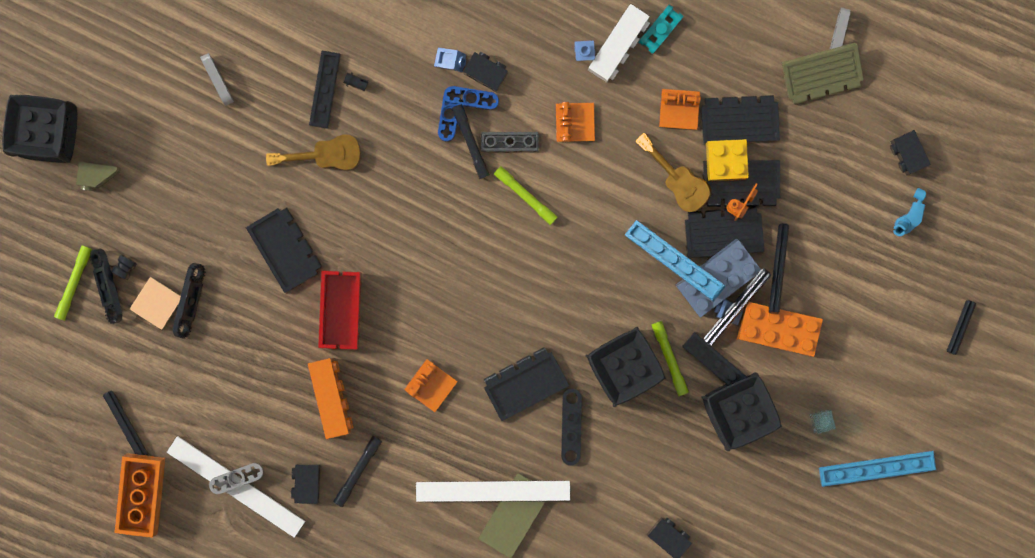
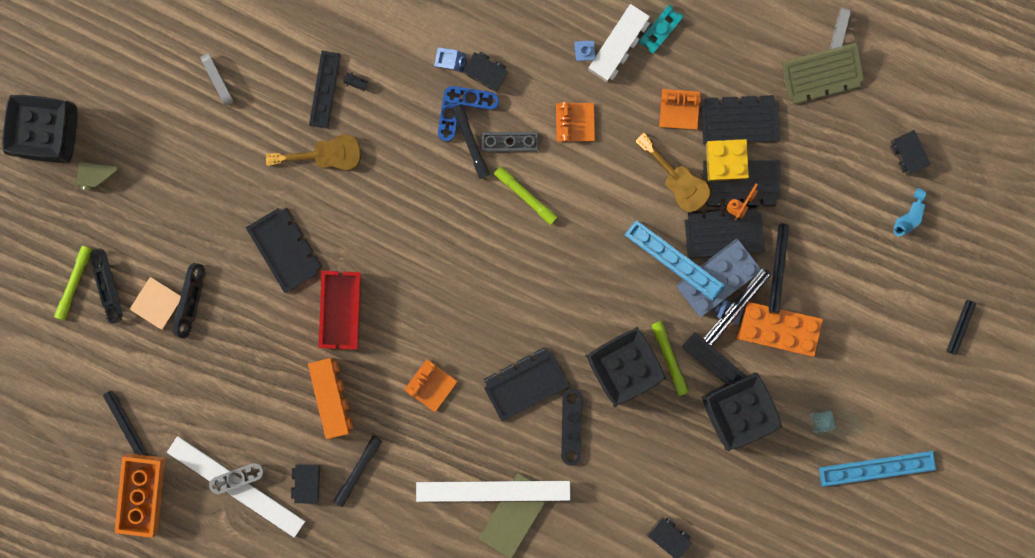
black wheel [111,255,137,281] -> none

